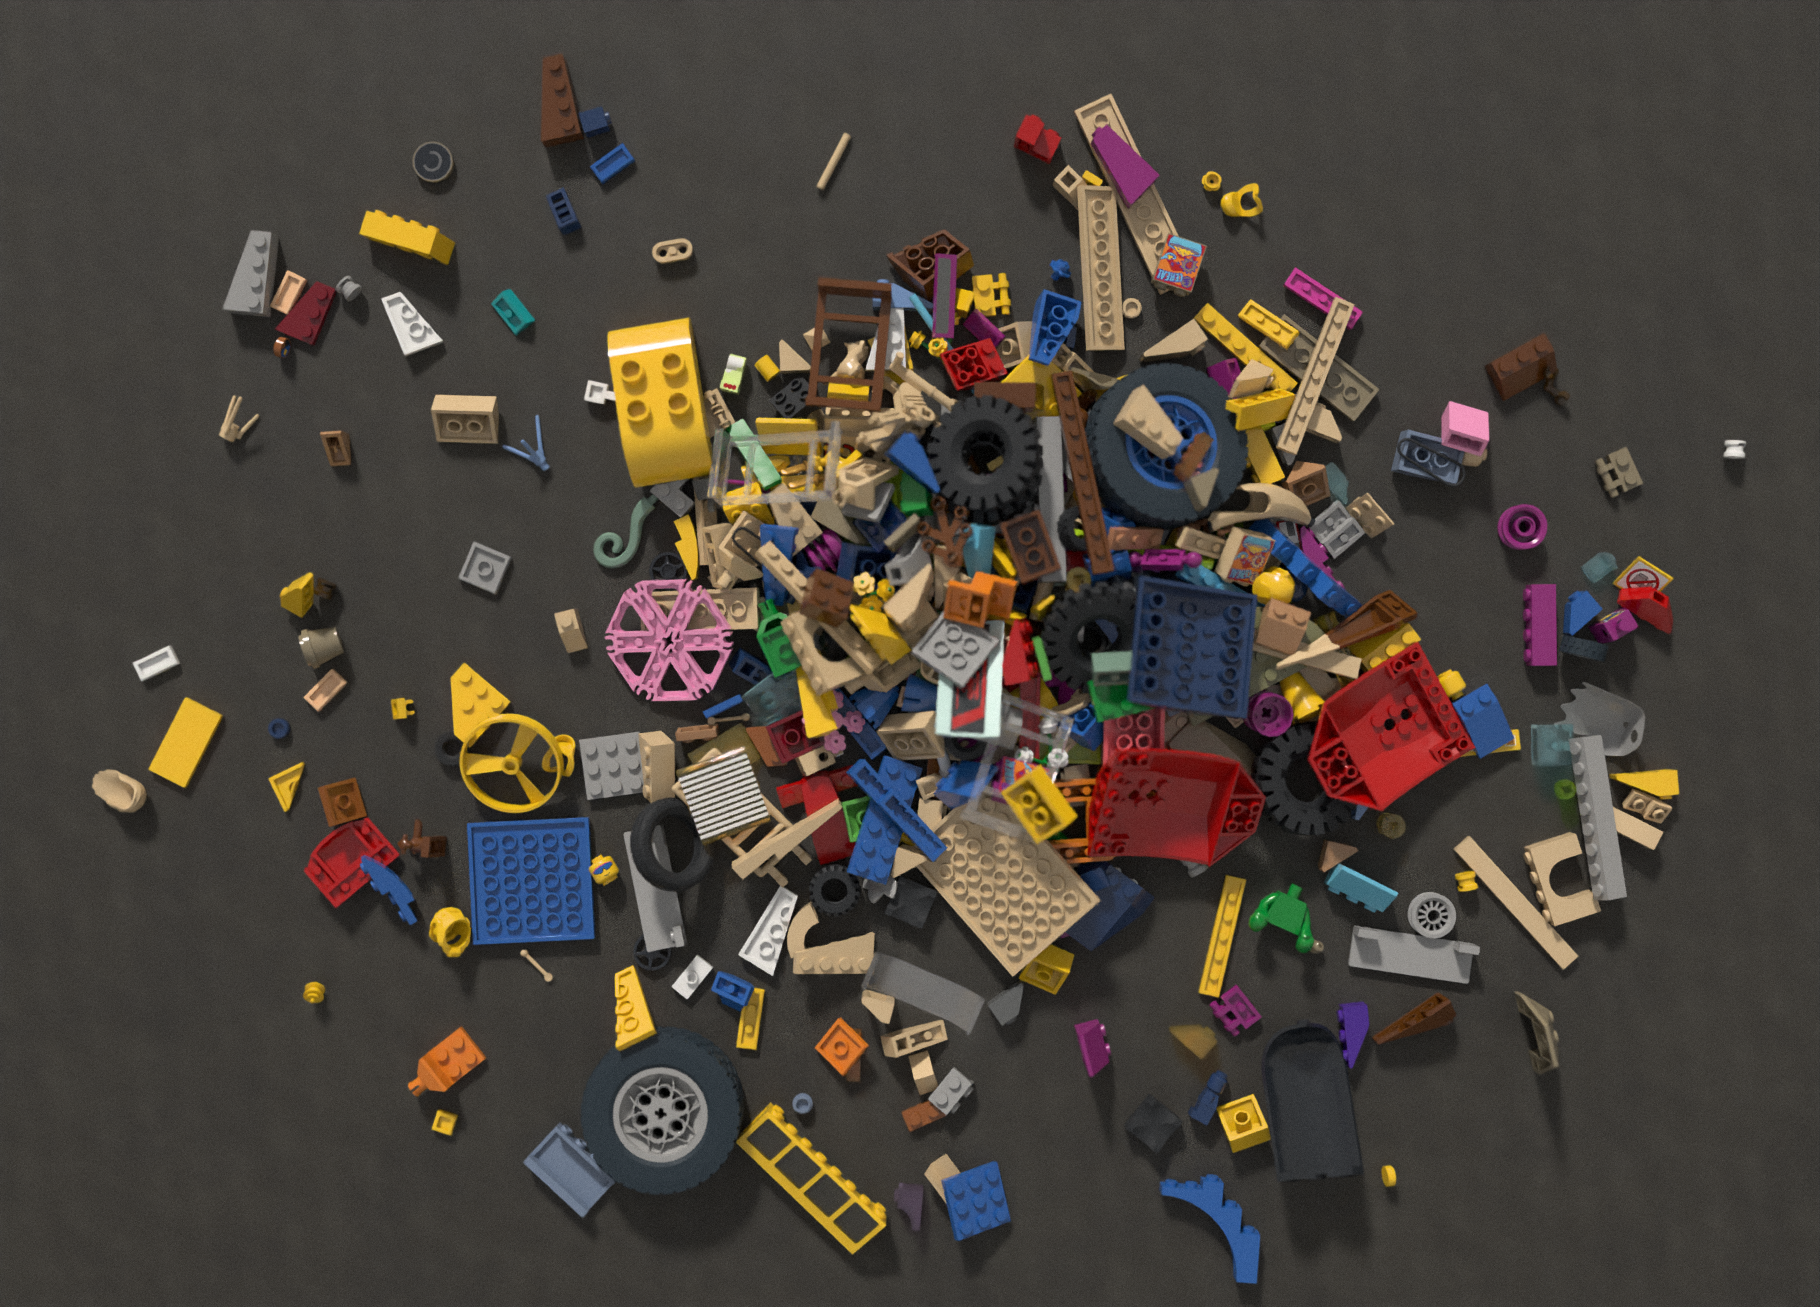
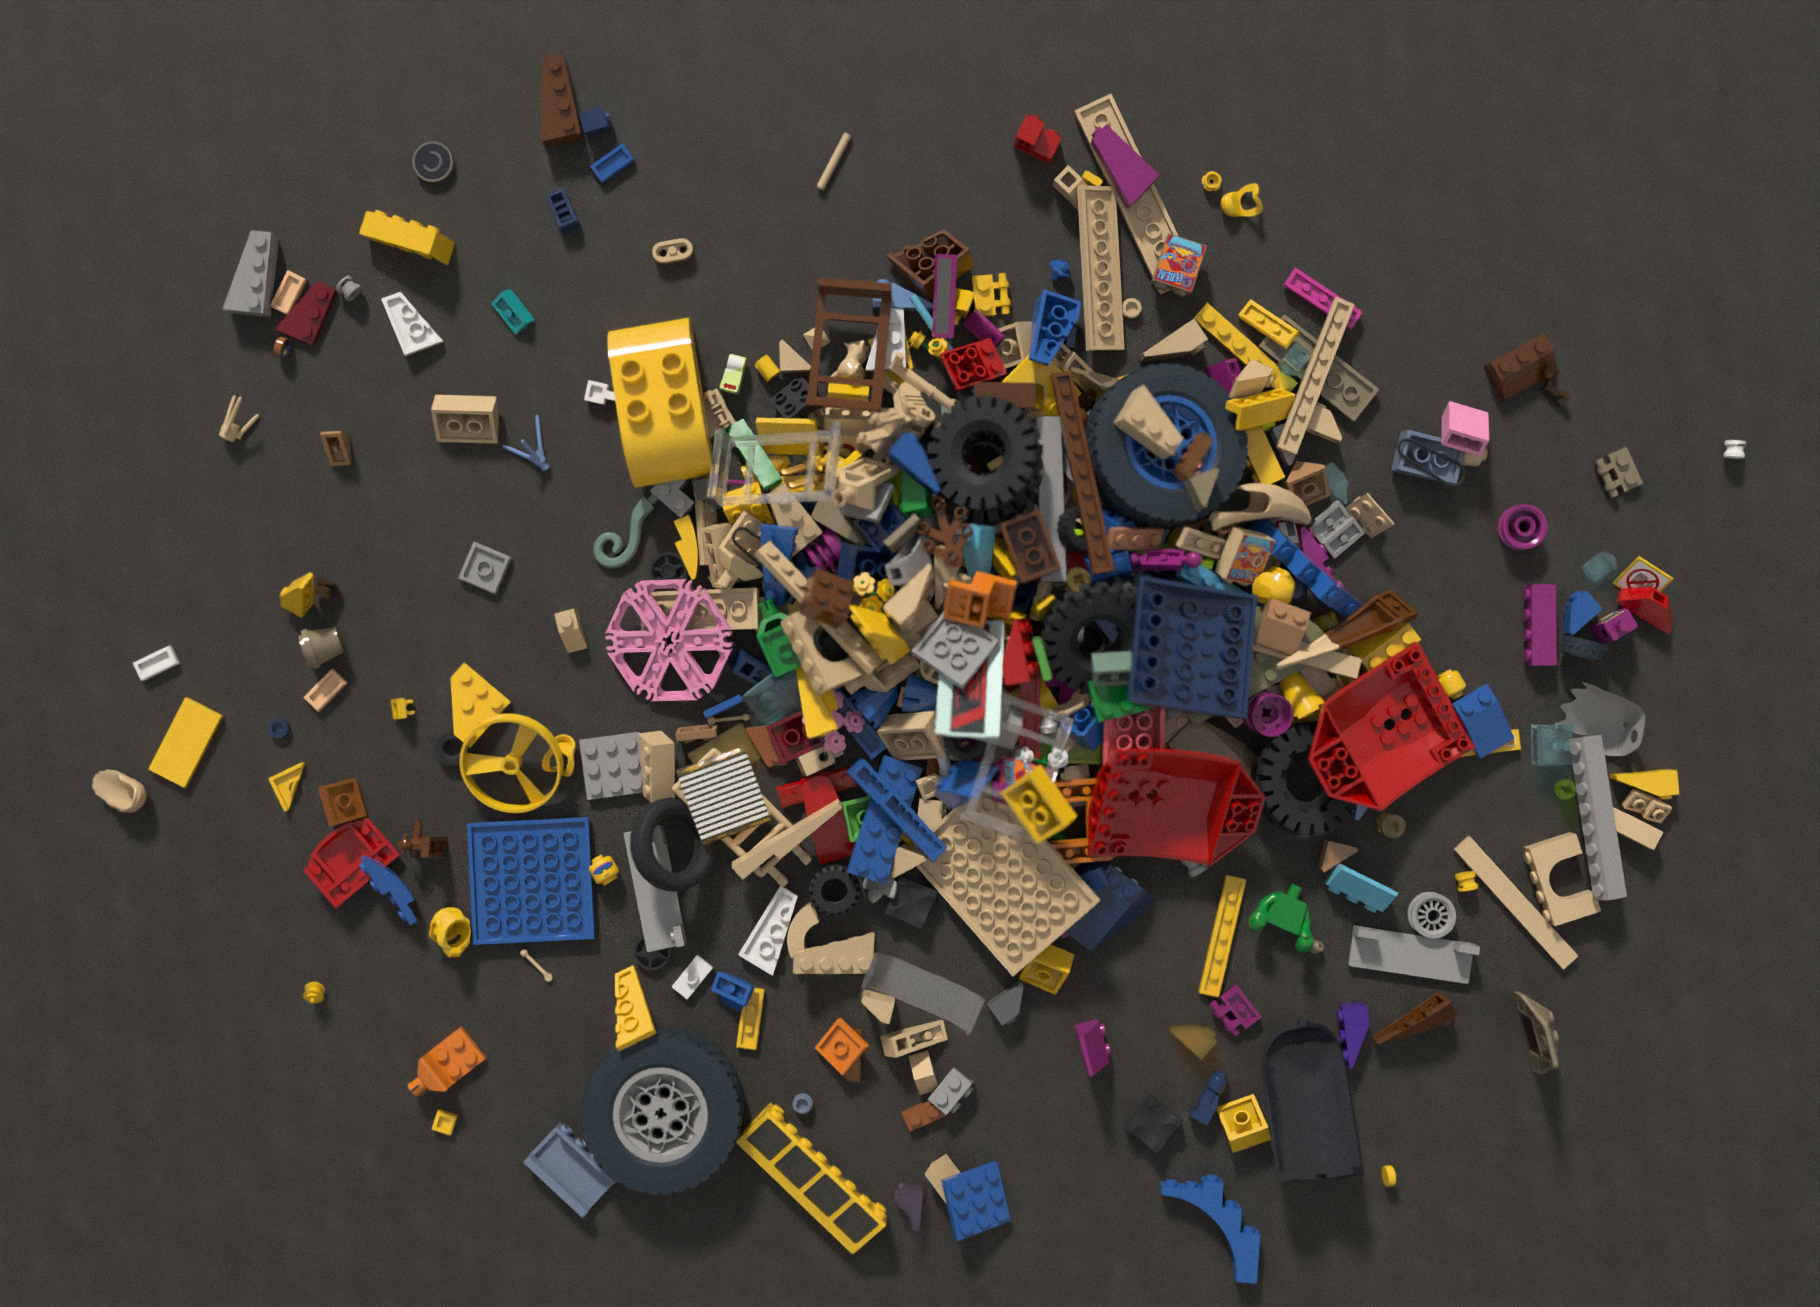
none -> clear light blue bracket [1276,341,1312,378]

